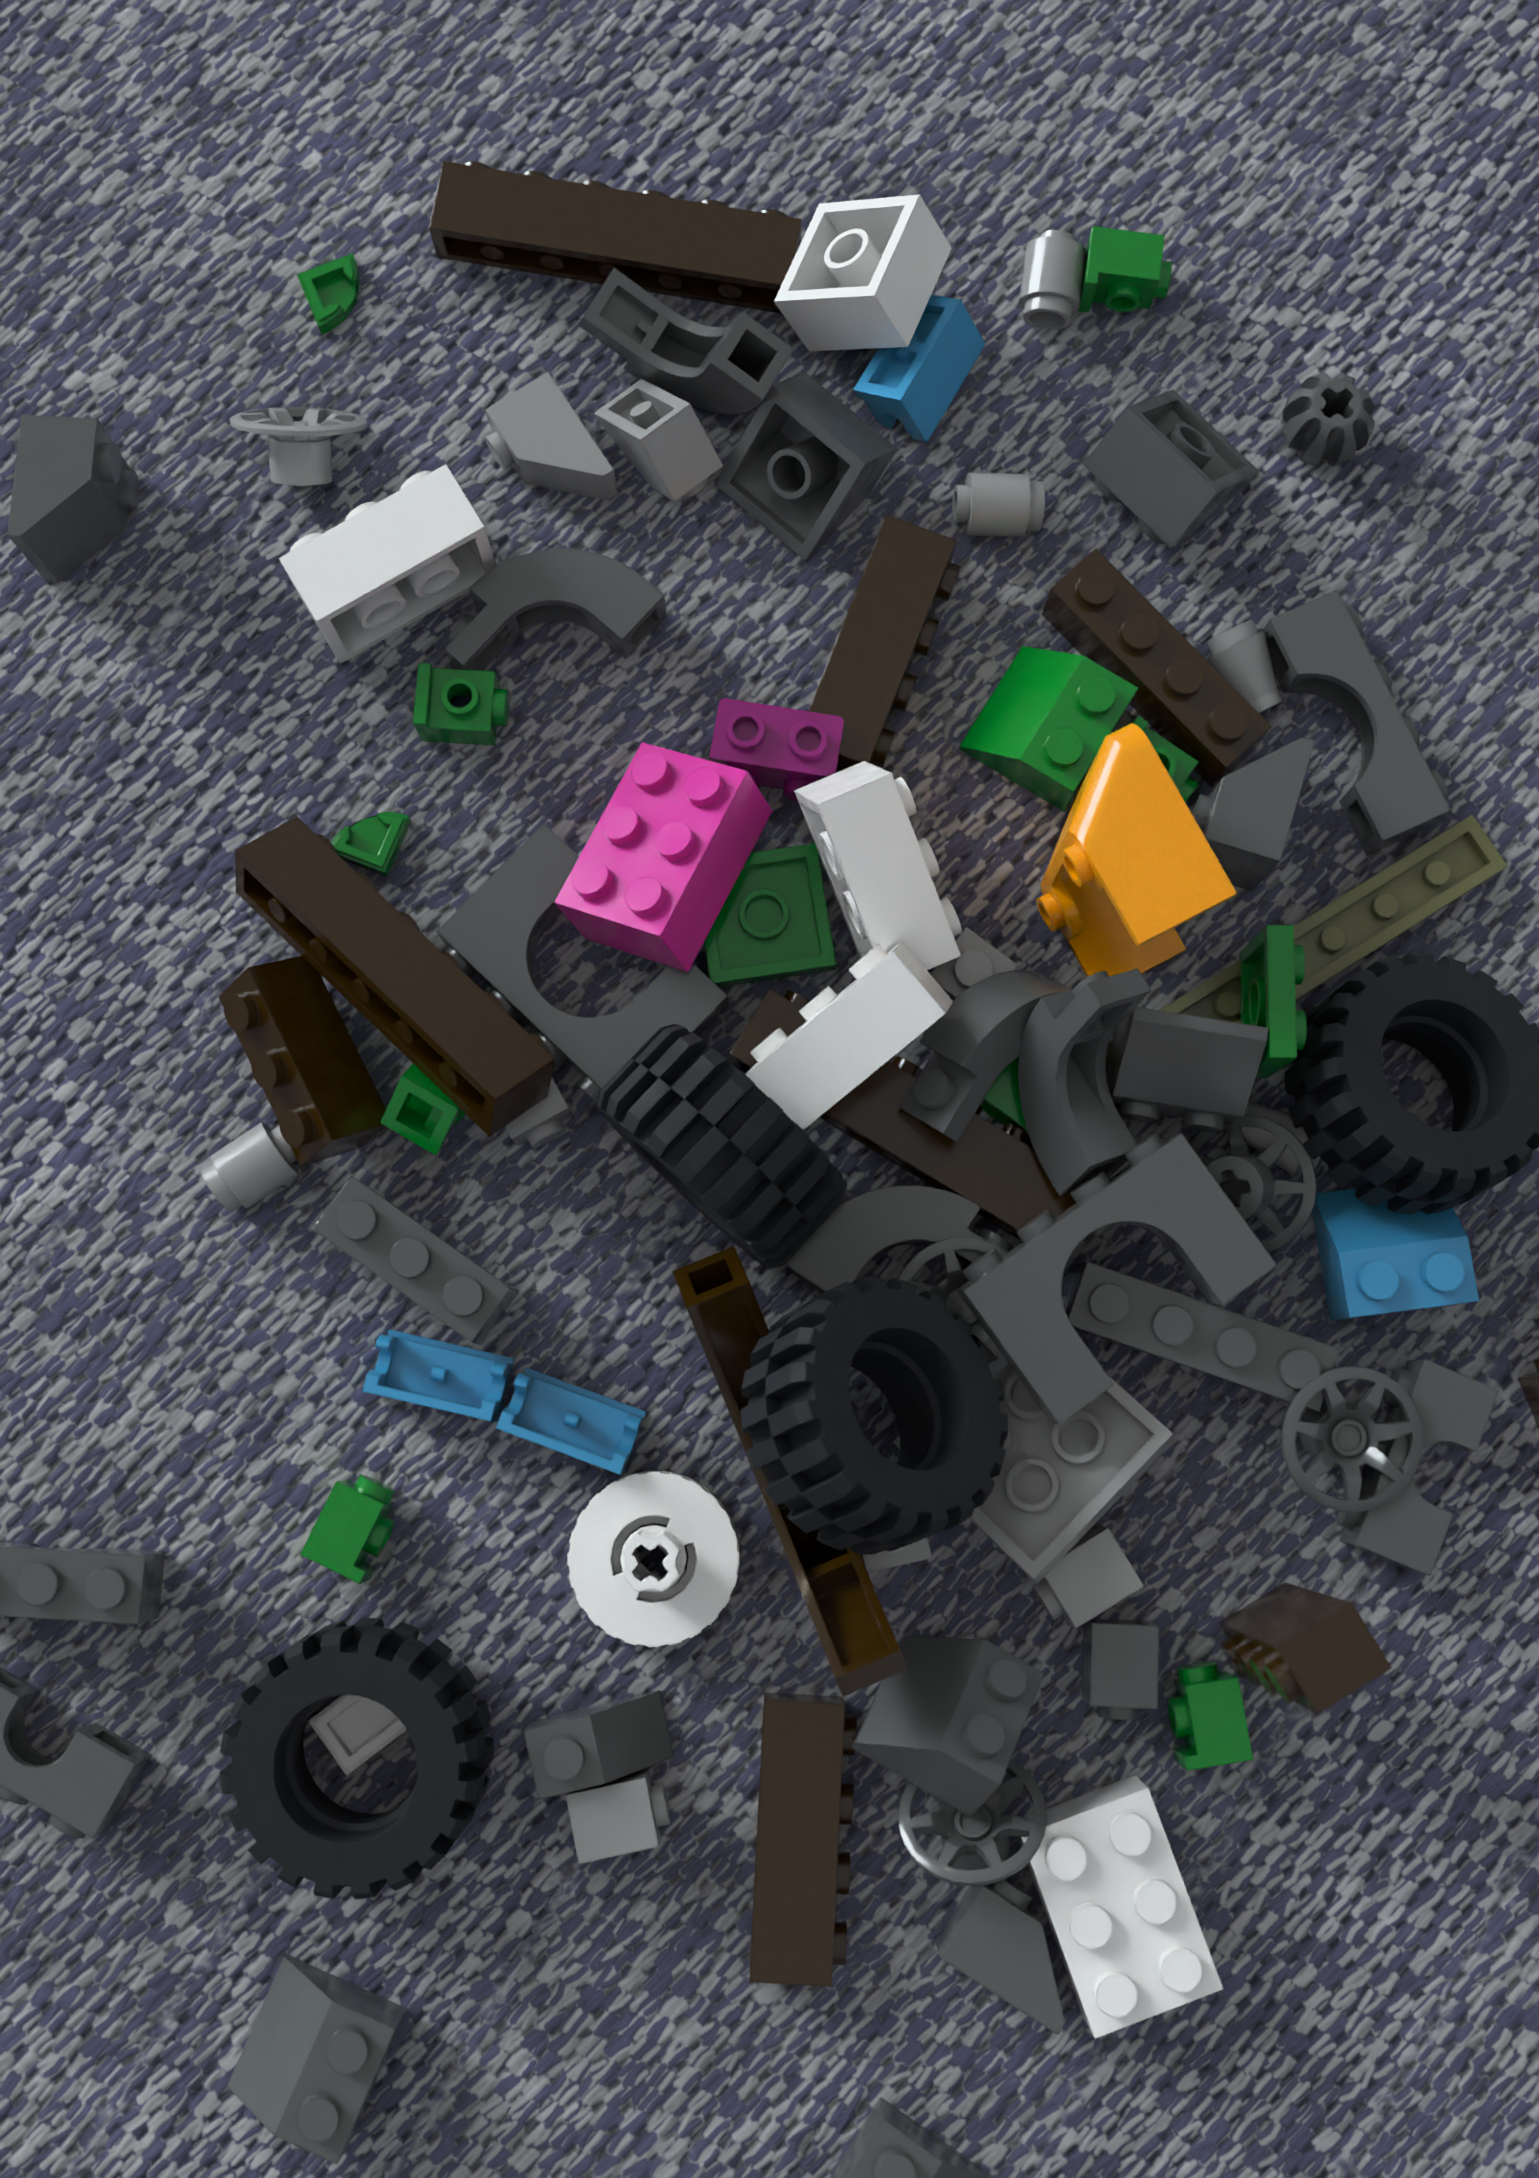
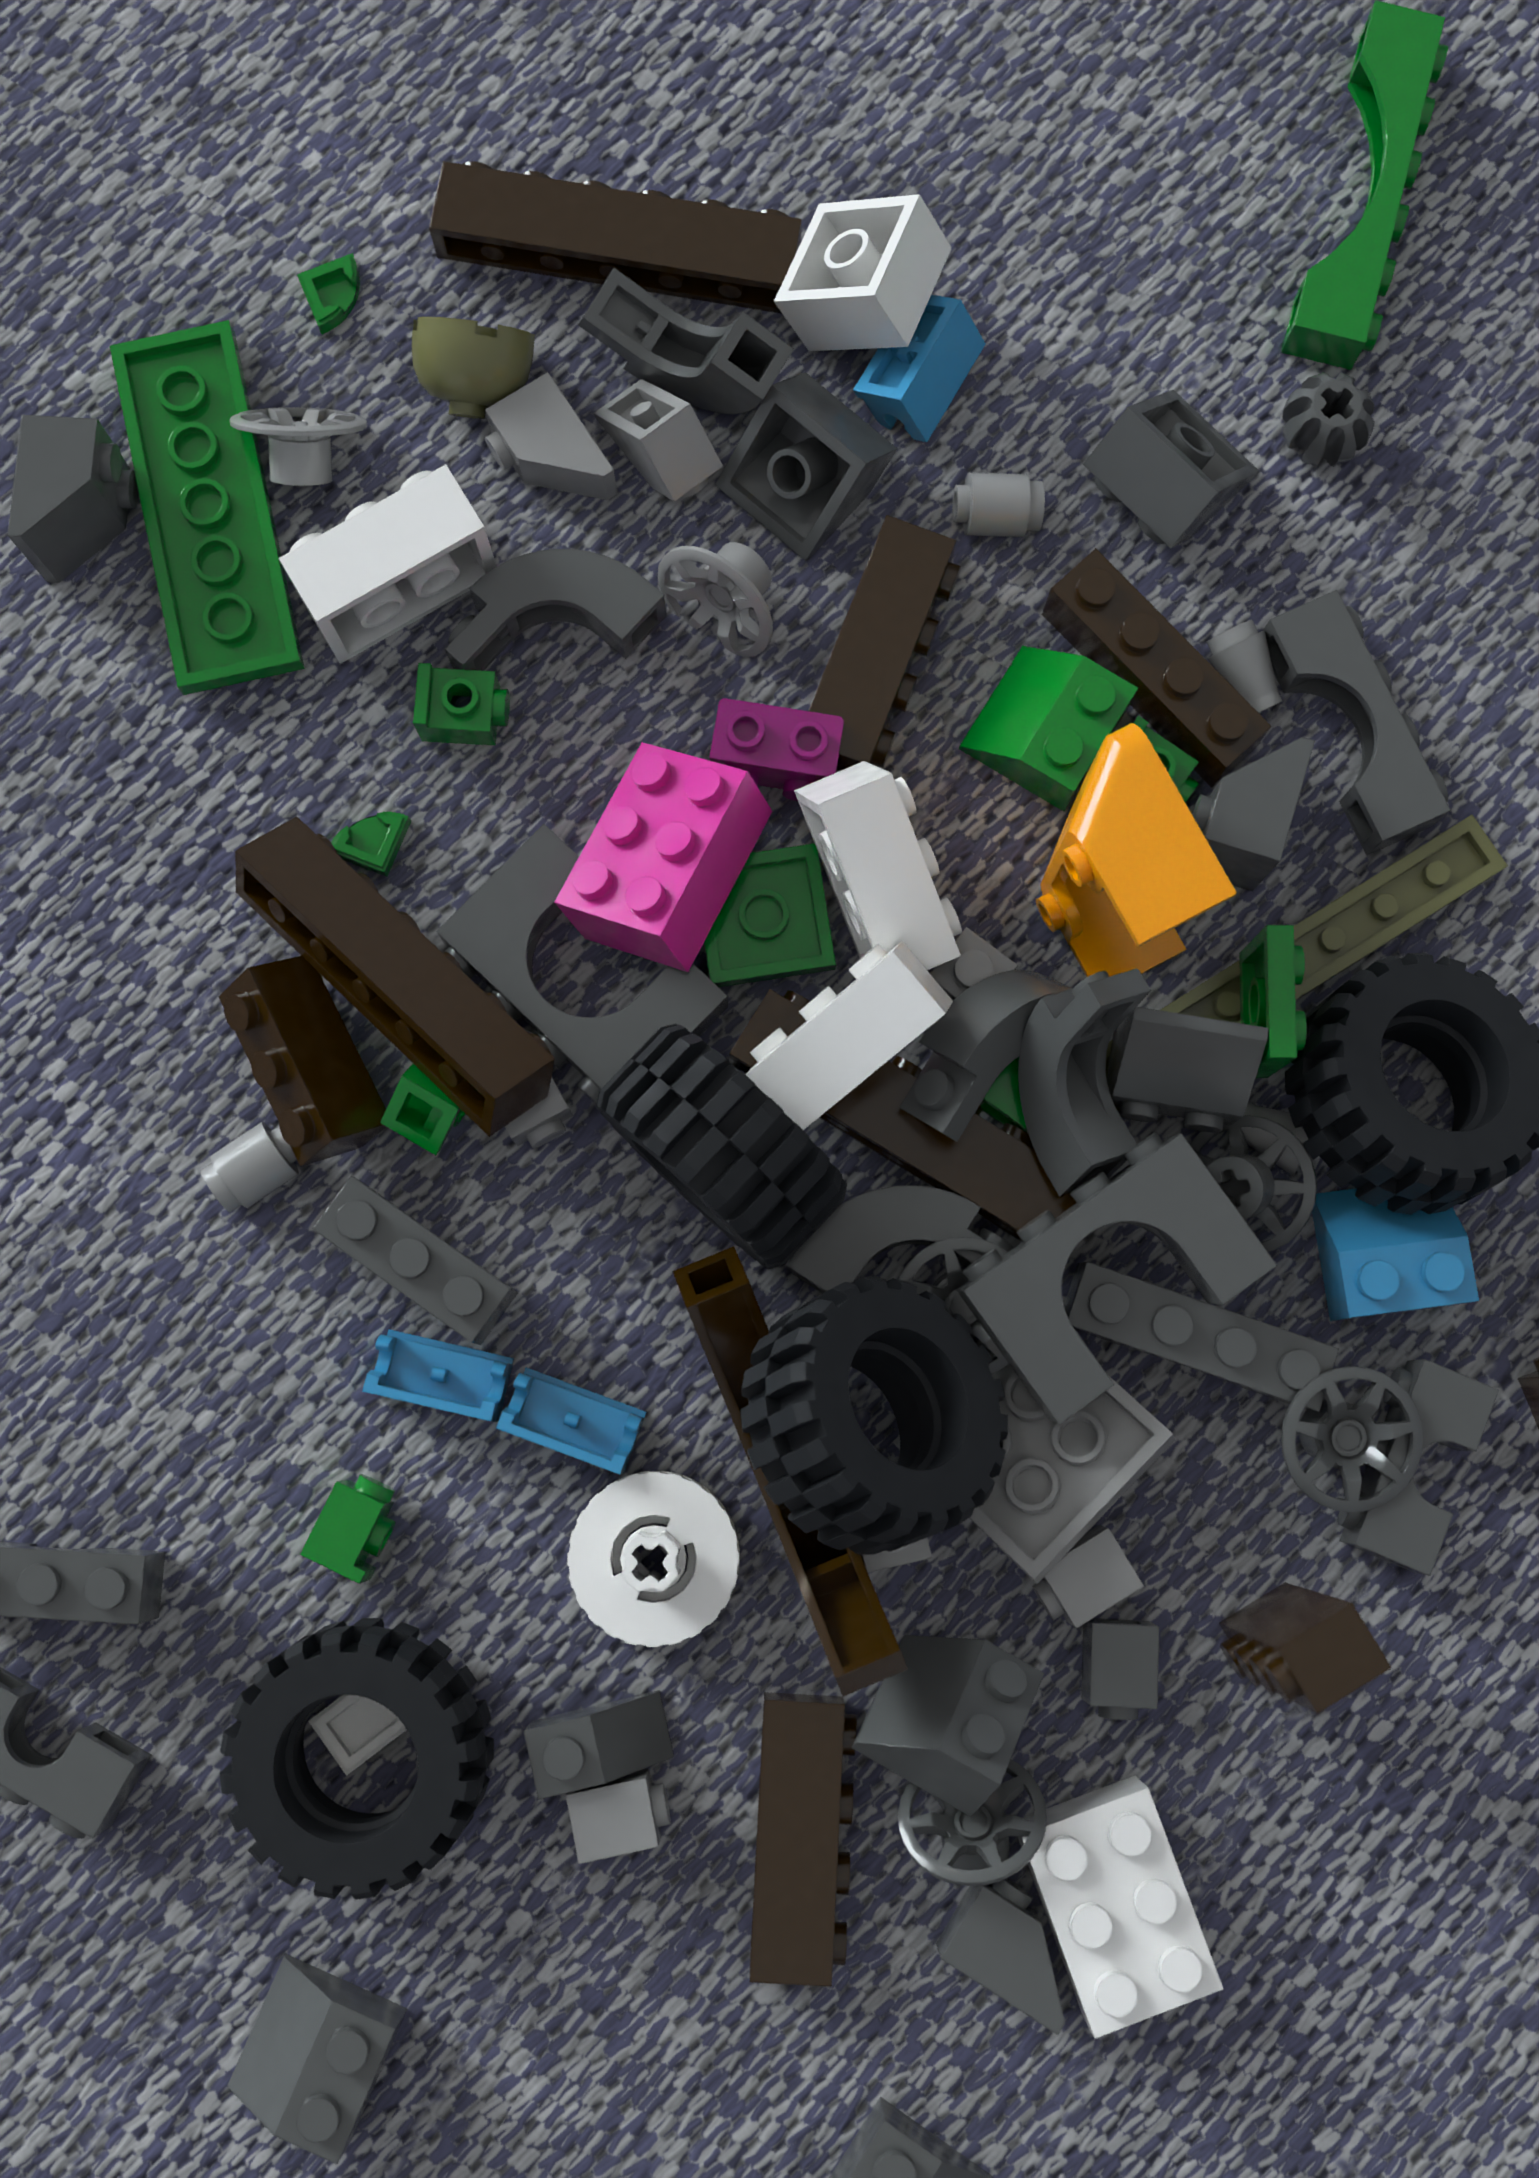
light grey brick [1019,230,1086,330] -> none
green brick [1078,226,1172,312] -> none
green brick [1167,1662,1253,1771] -> none
none -> green plate [109,320,305,695]
none -> olive cylinder [412,316,535,419]
none -> light grey wheel [657,542,773,658]
none -> green arch [1281,0,1448,370]

